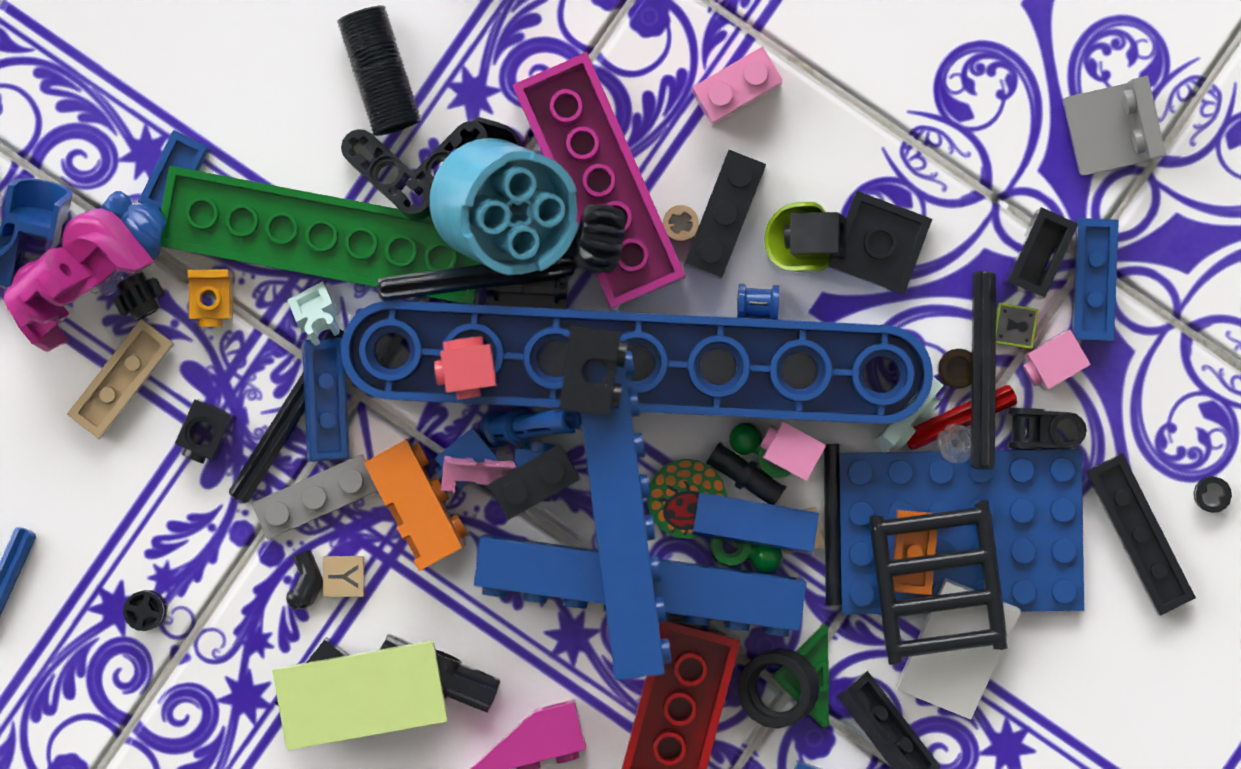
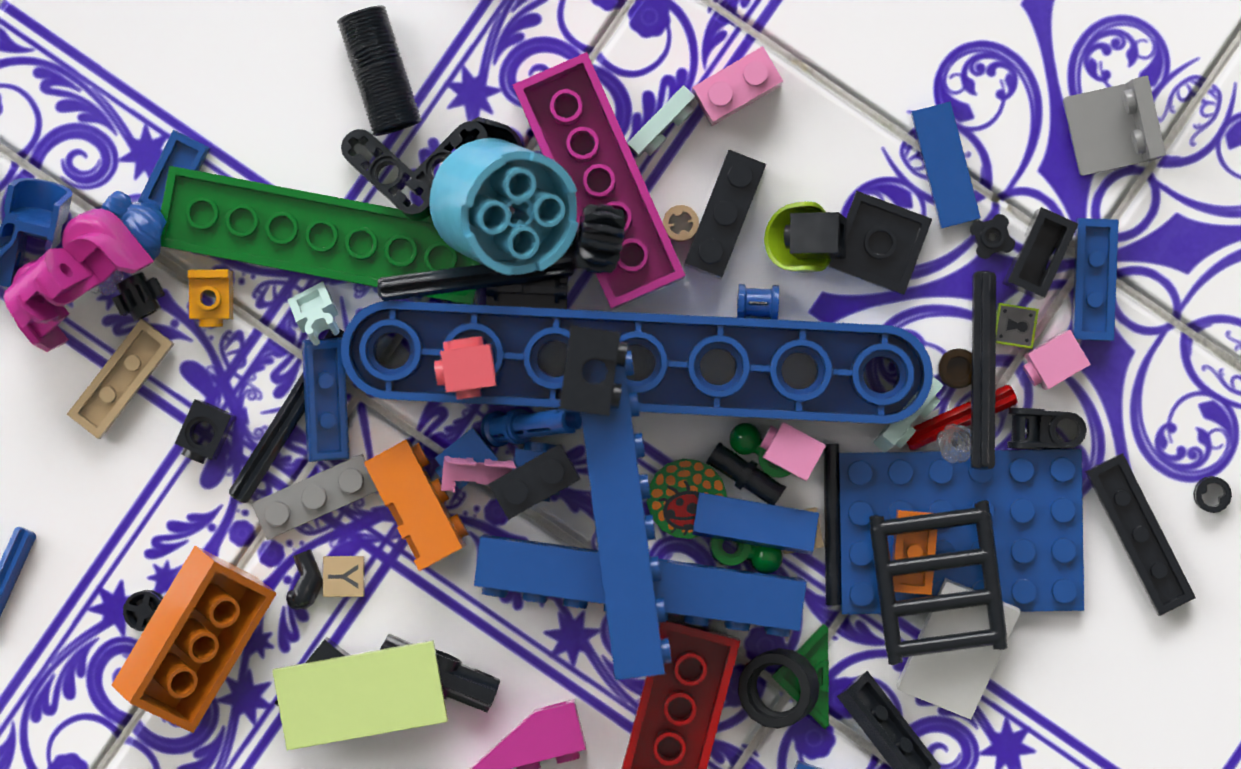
none -> orange brick [111,545,277,733]
none -> light aqua plate [627,85,695,158]
none -> blue tile [911,101,981,229]
none -> black plate [970,214,1015,259]

